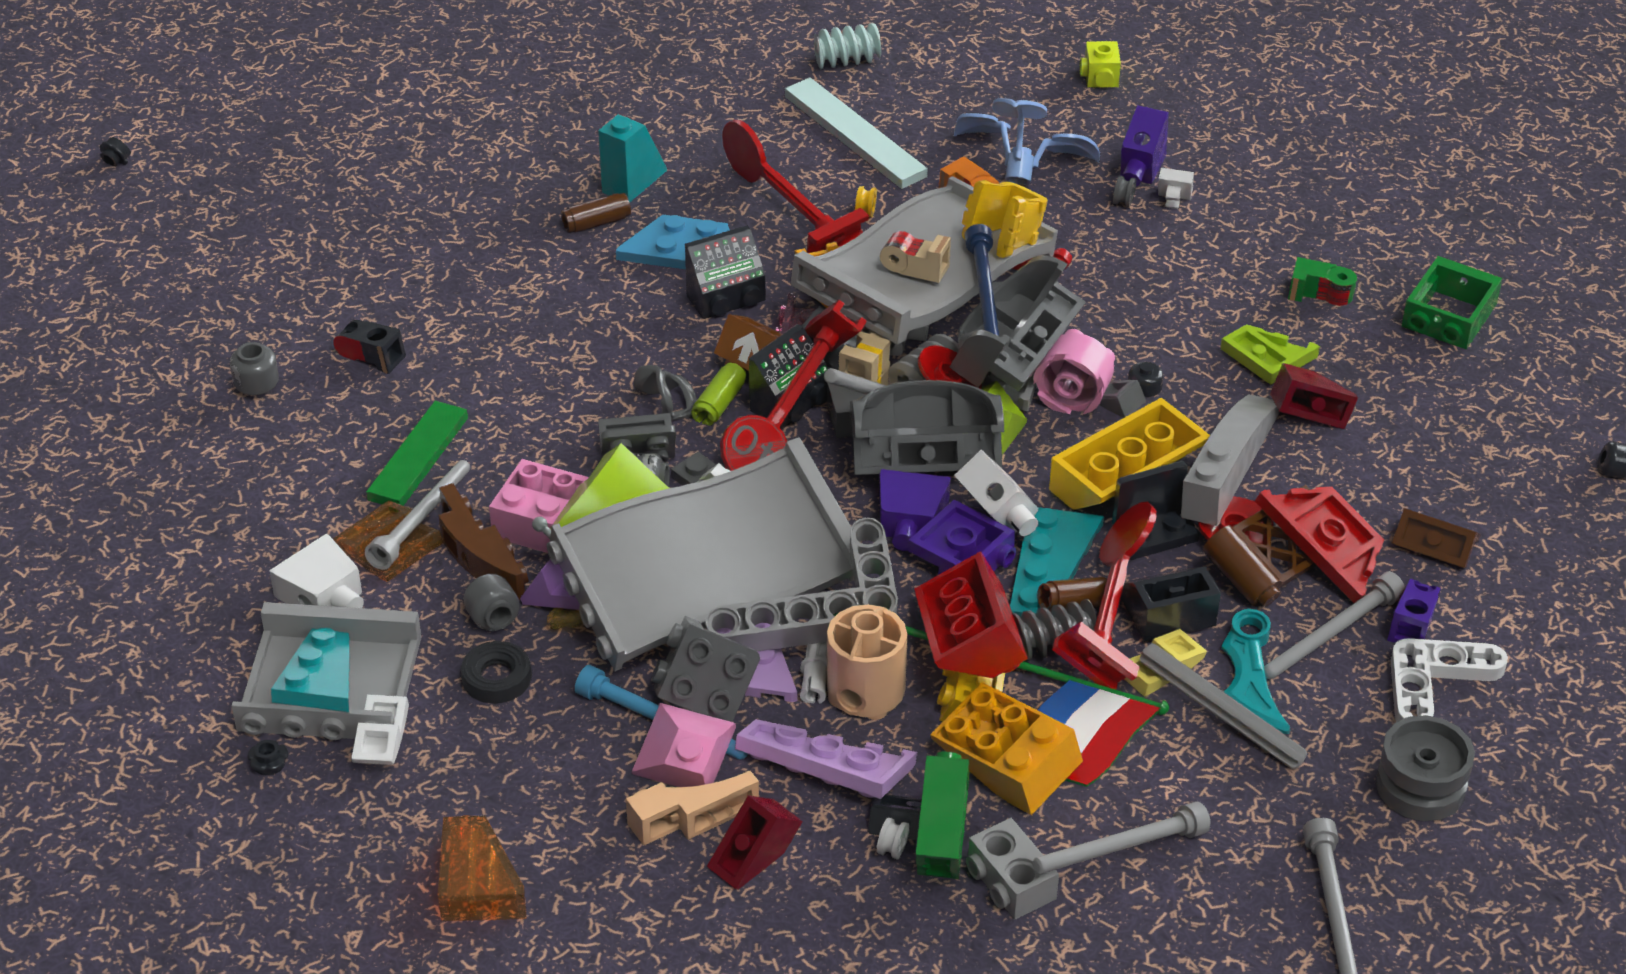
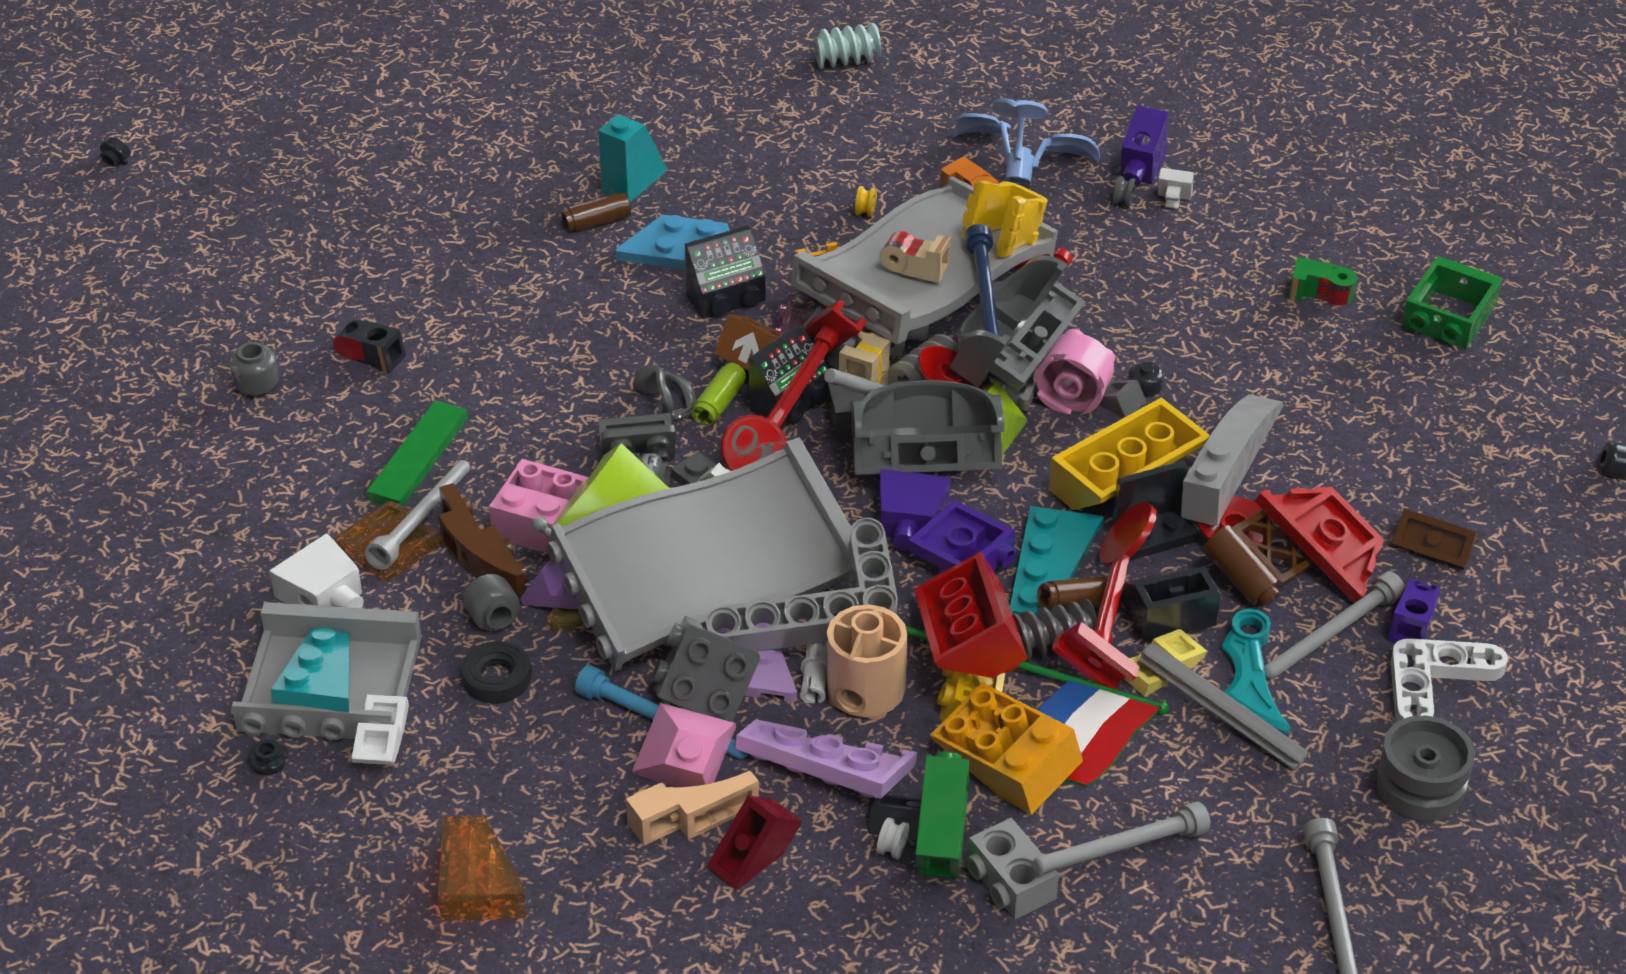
red piece [722,119,869,253] -> none
light aqua tile [785,78,928,189] -> none
white torso [954,449,1039,536] -> none
neon yellow brick [1080,41,1121,87] -> none
lime wing [1221,324,1320,385] -> none
dark red slope [1270,363,1358,429] -> none

